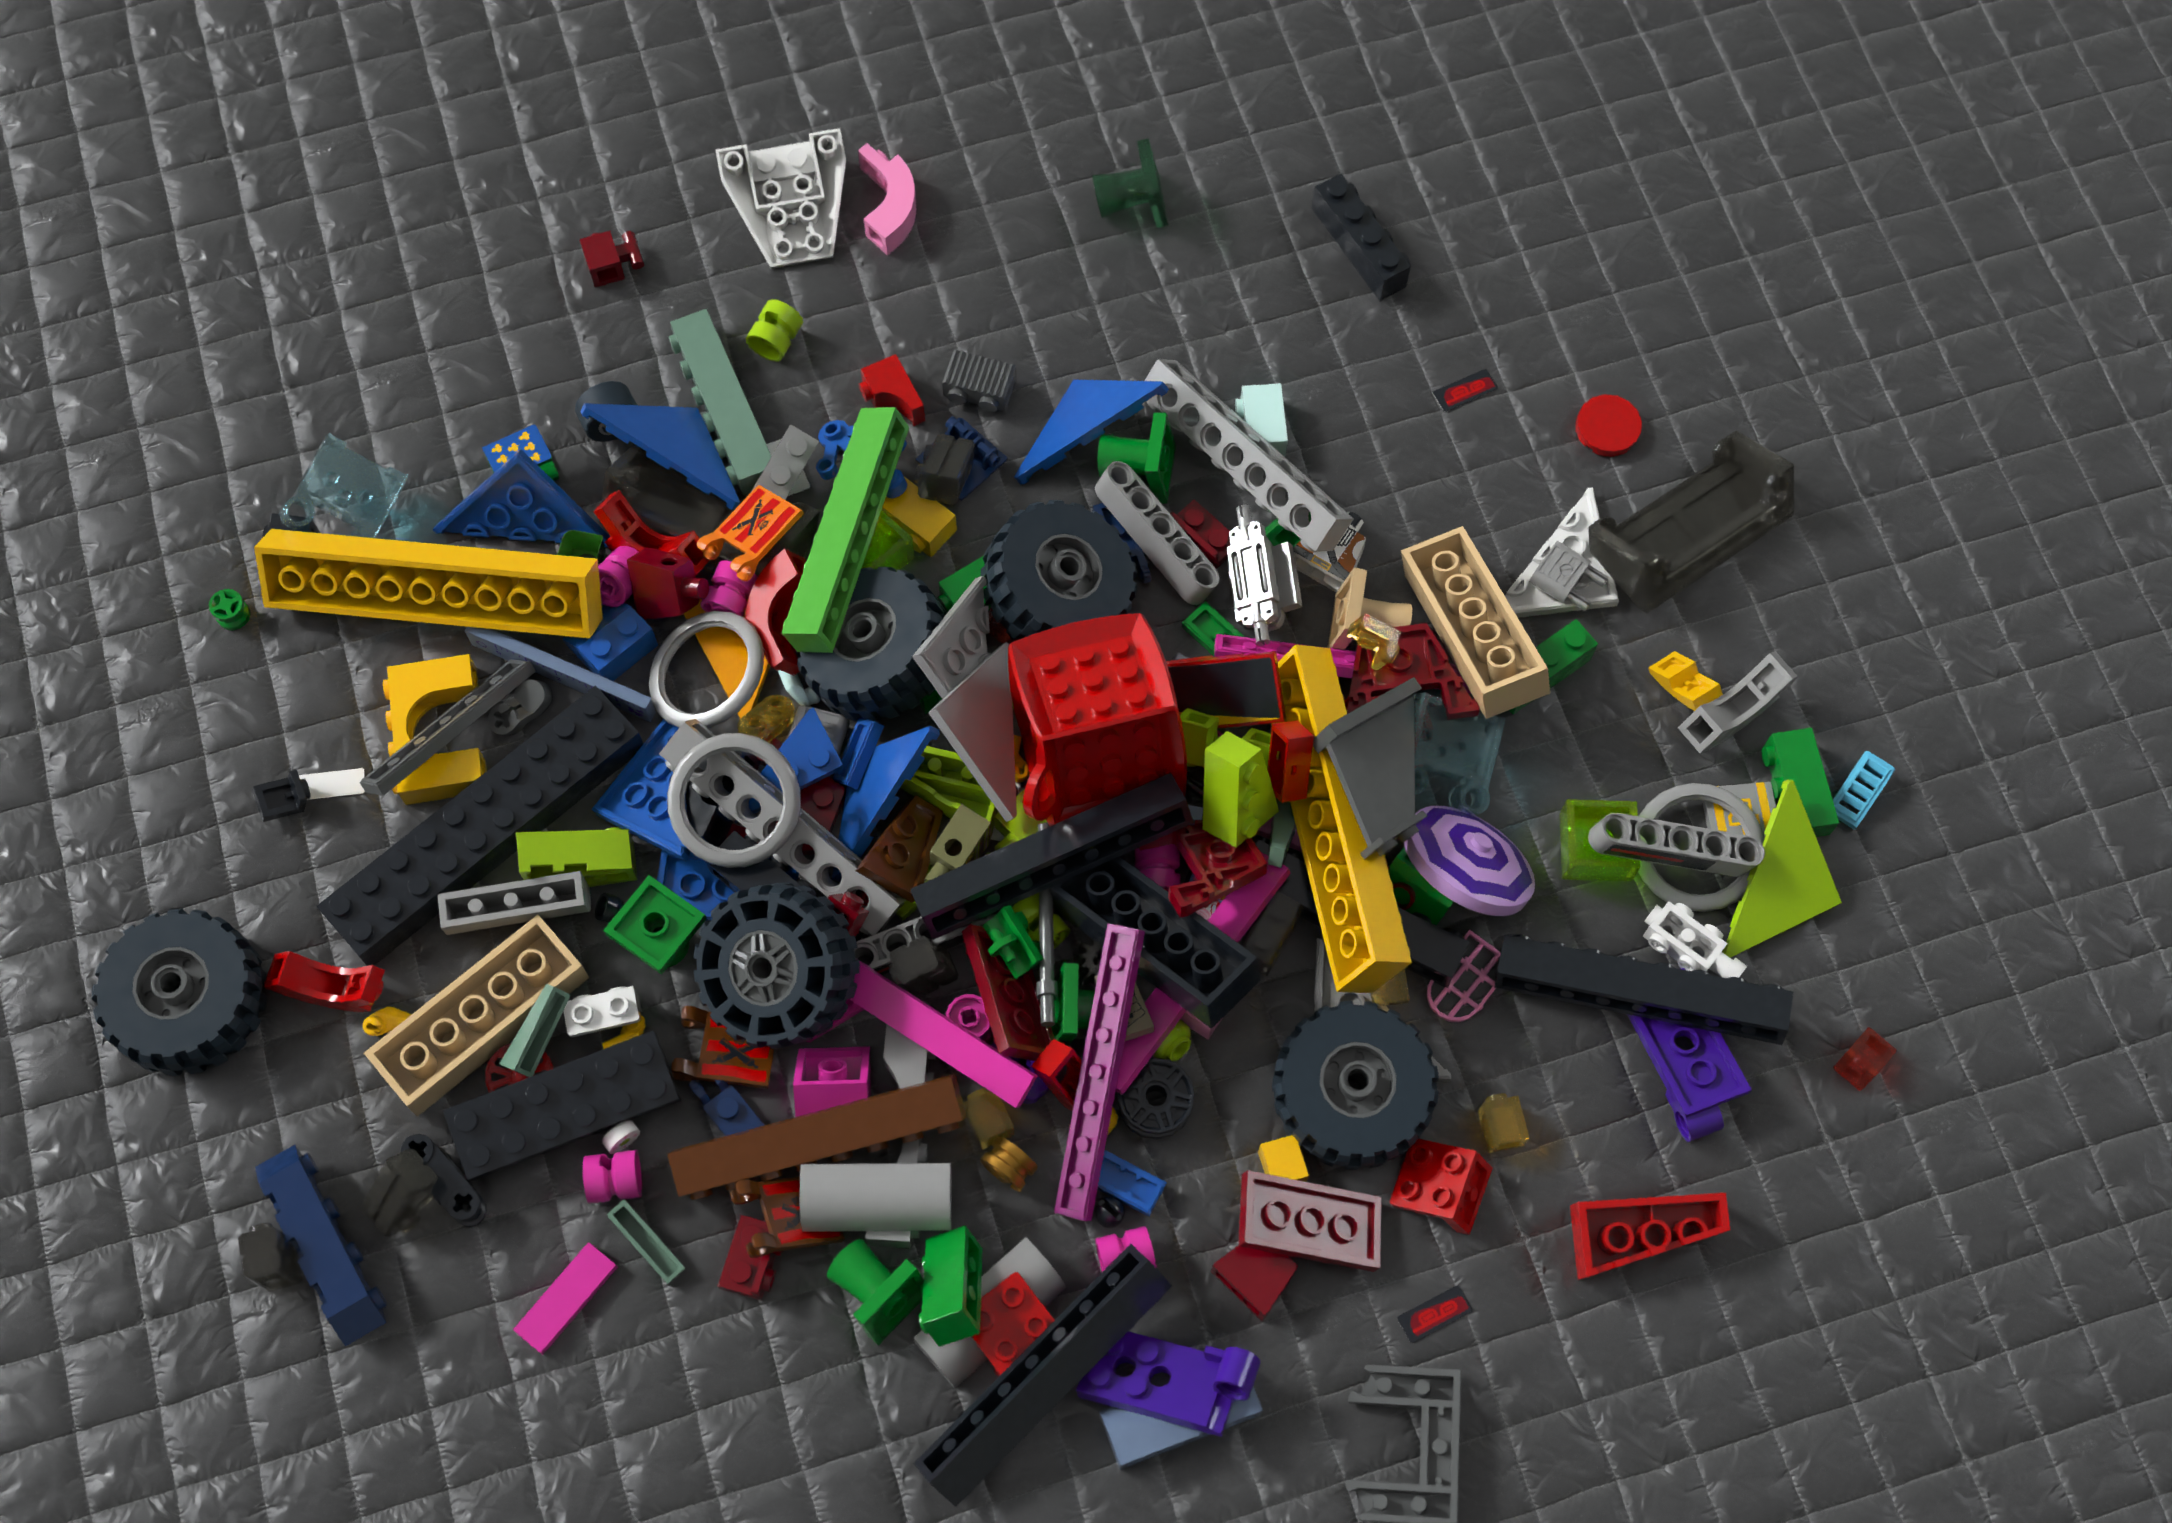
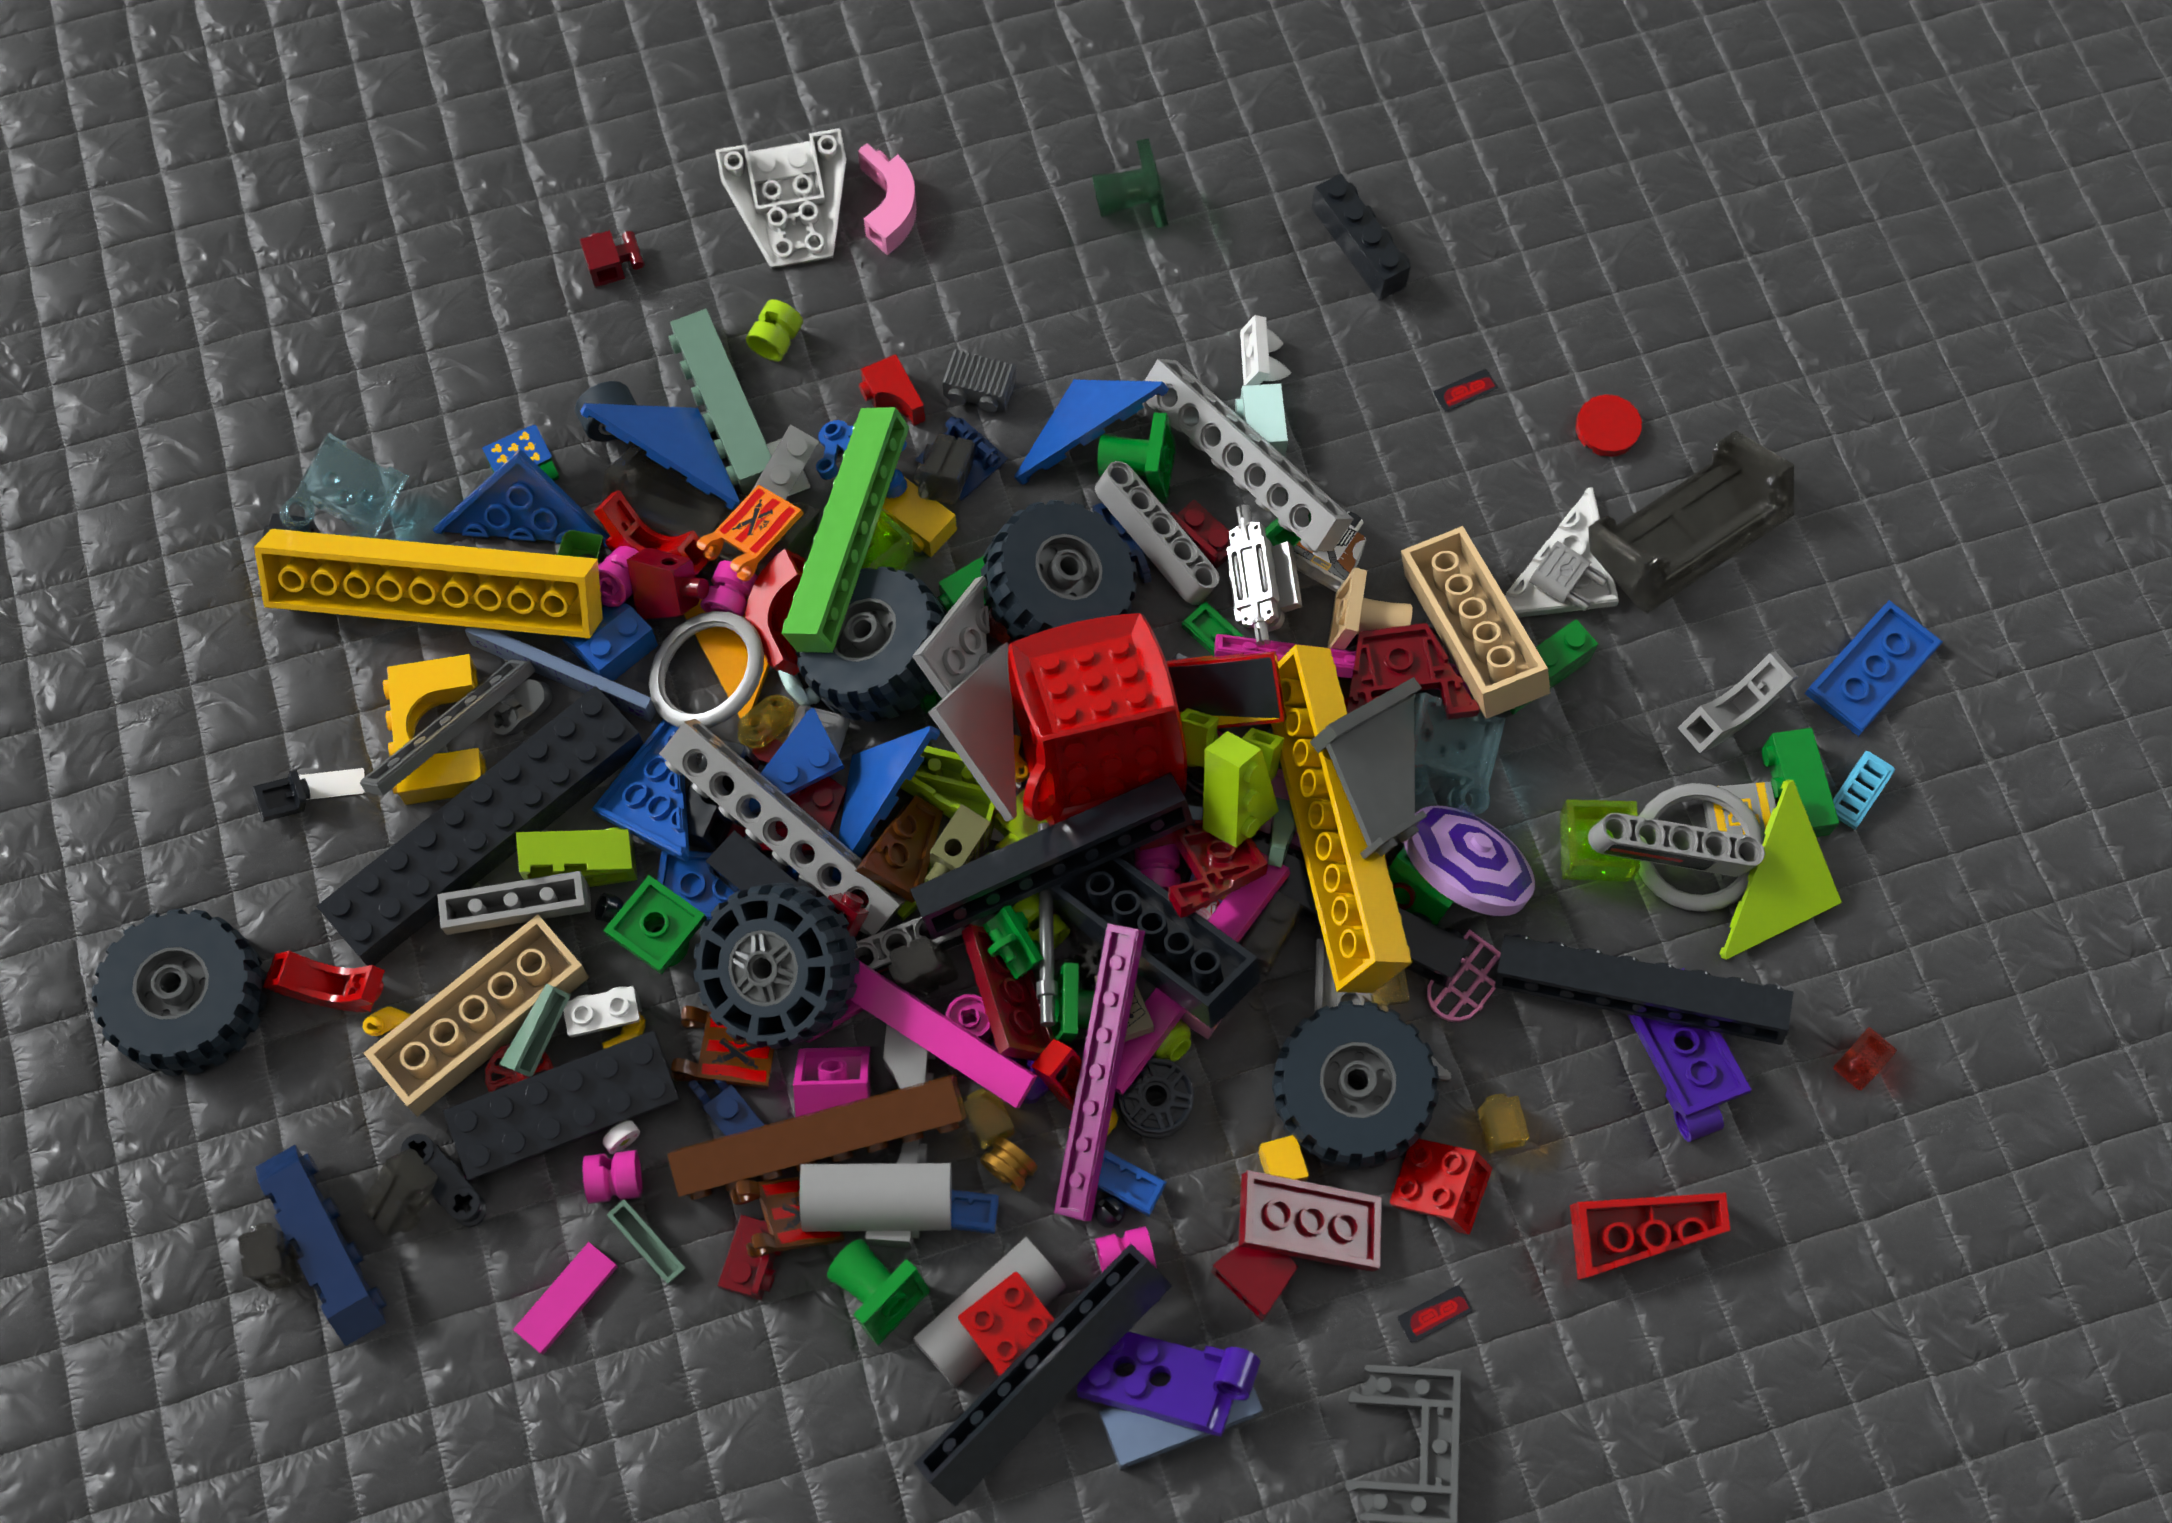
green wheel [209,589,251,631] -> none
light grey wedge [667,733,801,868] -> none
blue tile [833,717,884,789] -> none
green brick [919,1225,983,1347] -> none
red piece [1267,720,1314,803] -> none
clear yellow bracket [1346,613,1401,671] -> none
white brick [1643,901,1747,978] -> none
yellow slope [1648,651,1723,711] -> none
none -> blue plate [951,1190,999,1234]
none -> white tile [1240,315,1291,386]
none -> blue tile [1804,600,1943,737]

